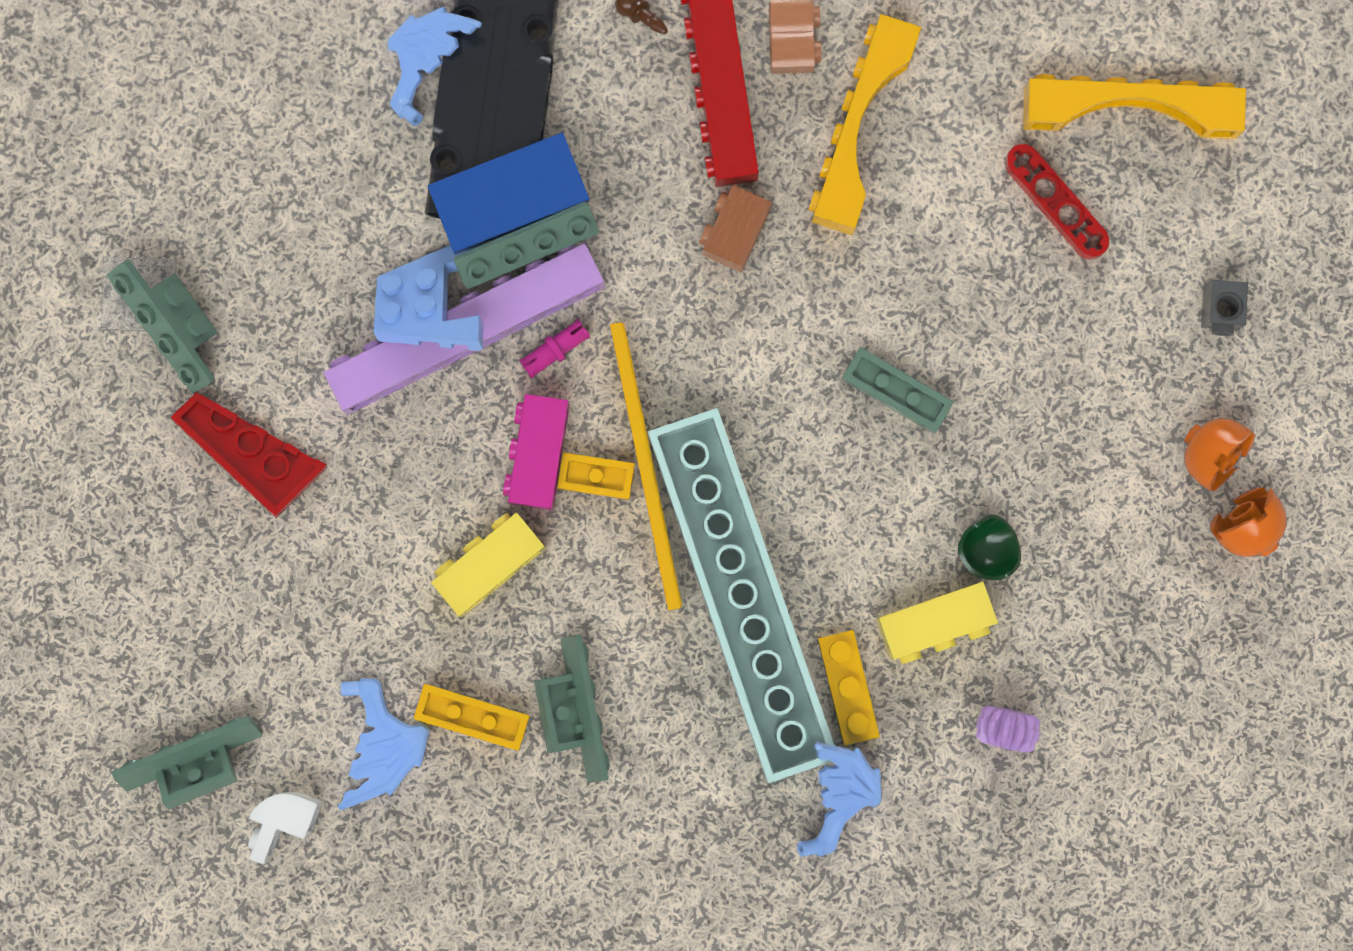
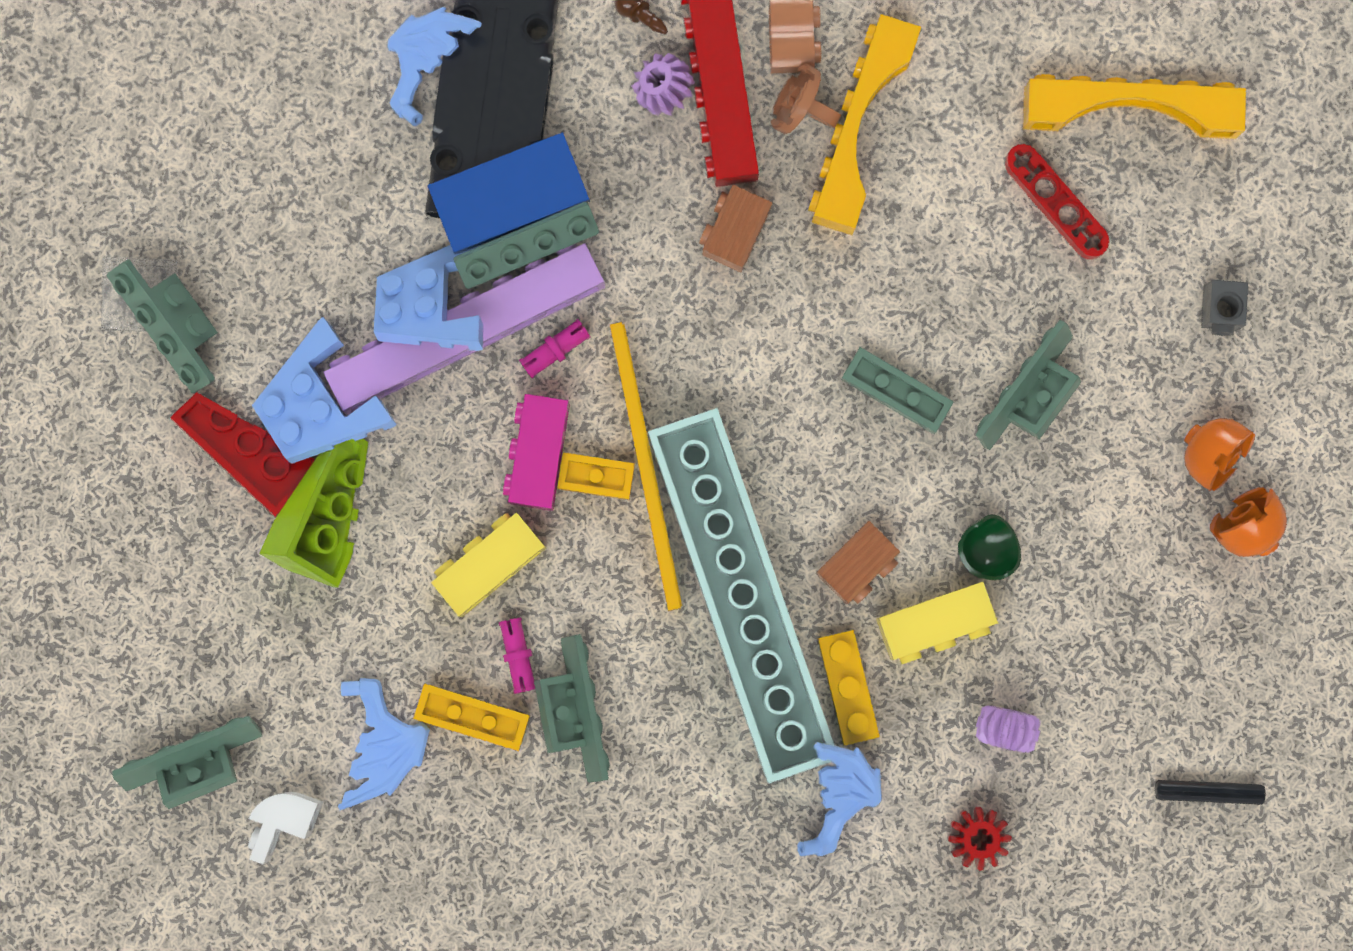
none -> light blue wing [252,317,397,464]
none -> lime wedge [259,439,369,588]
none -> dark pink pin [498,617,535,694]
none -> lavender gear [631,53,695,116]
none -> nougat tile [771,64,841,134]
none -> nougat brick [815,521,900,604]
none -> red gear [947,806,1012,871]
none -> sand green bracket [976,320,1082,450]
none -> black axle [1154,780,1266,805]

